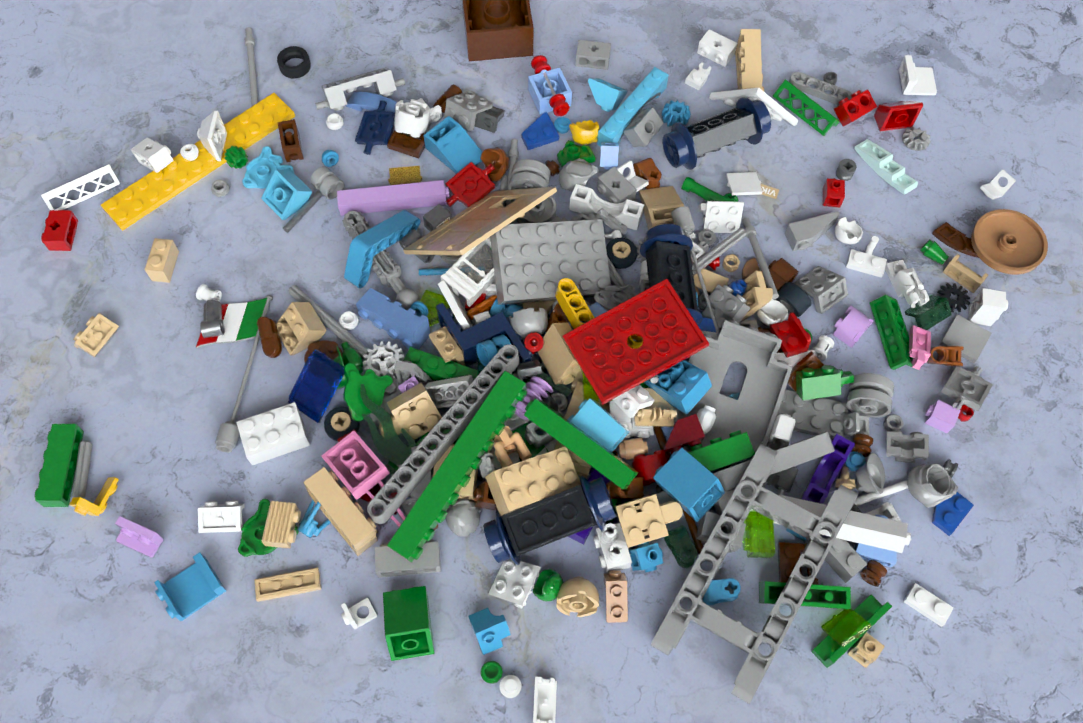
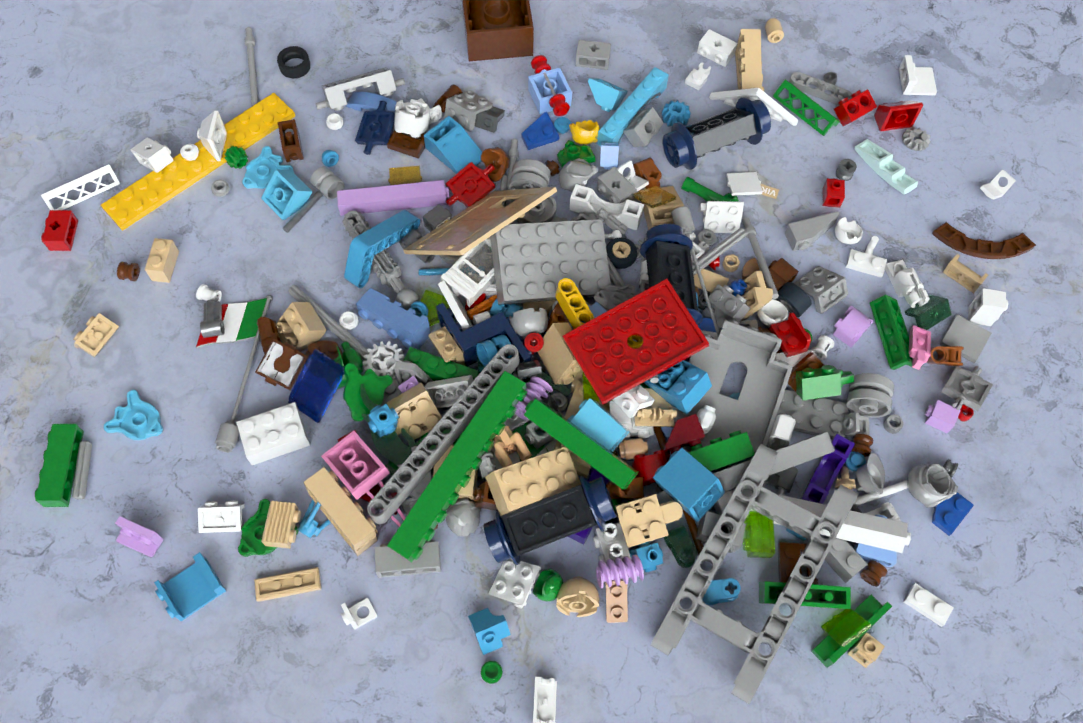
yellow bracket [69,477,119,516] -> none
black wheel [324,406,360,441] -> none
green slope [383,586,435,661] -> none
white plate [500,675,522,698] -> none
light grey cylinder [886,430,929,463] -> none
green cone [920,239,949,265] -> none
black gear [937,283,970,313] -> none
medium nougat dish [971,209,1048,275] -> none
none -> medium azure tile [103,390,163,440]
none -> reddish brown wheel [117,261,140,282]
none -> piece [255,338,309,391]
none -> dark azure brick [368,404,399,438]
none -> lavender piece [596,555,644,589]
none -> clear yellow piece [633,186,676,208]
none -> tan brick [765,18,784,43]

